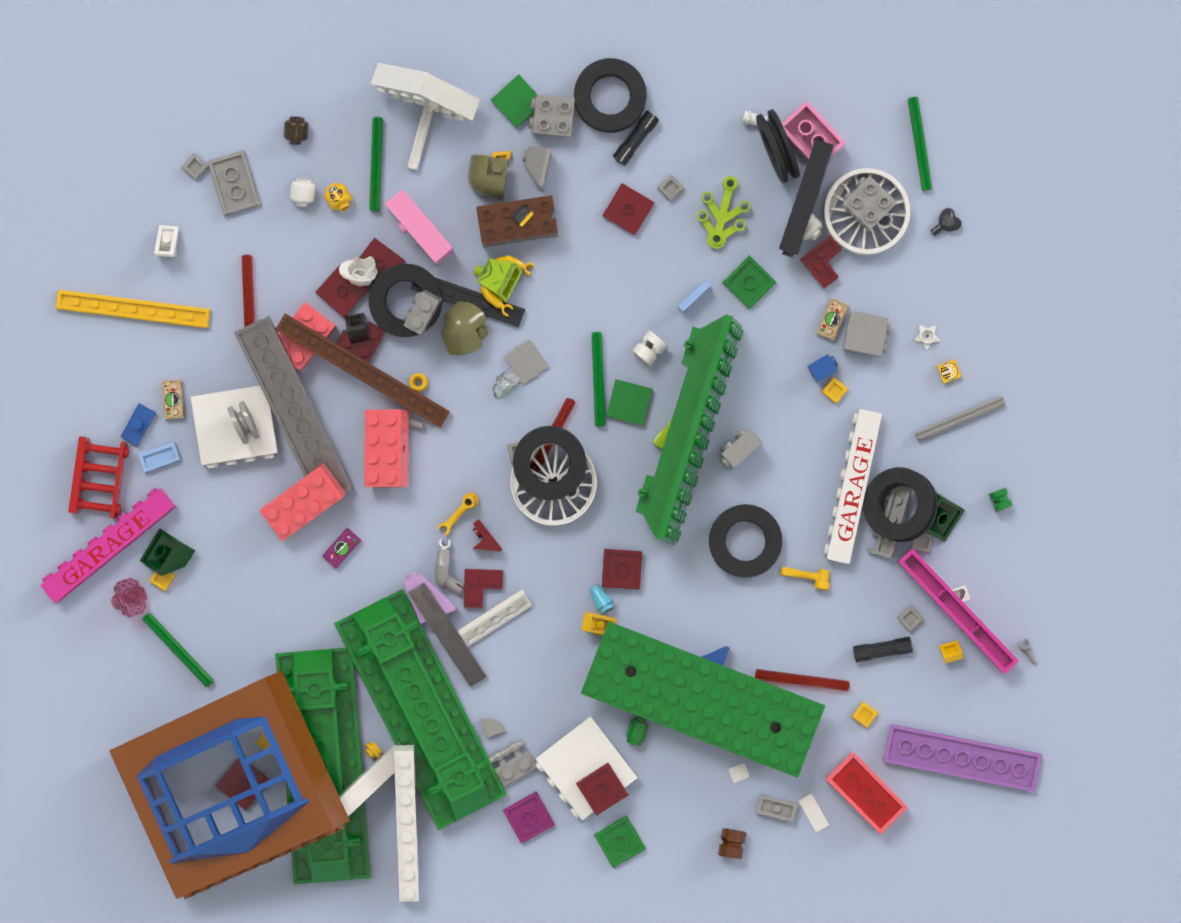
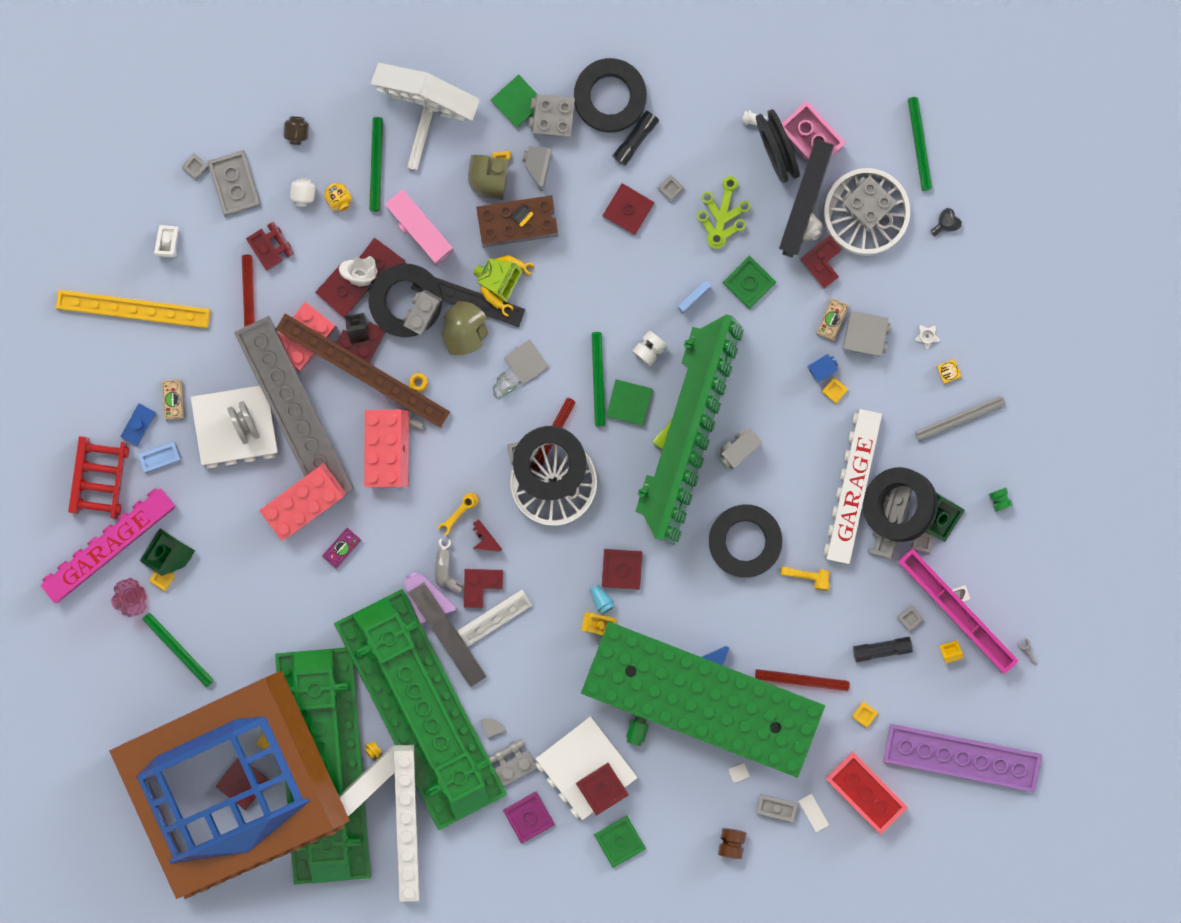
none -> dark red plate [246,222,294,271]

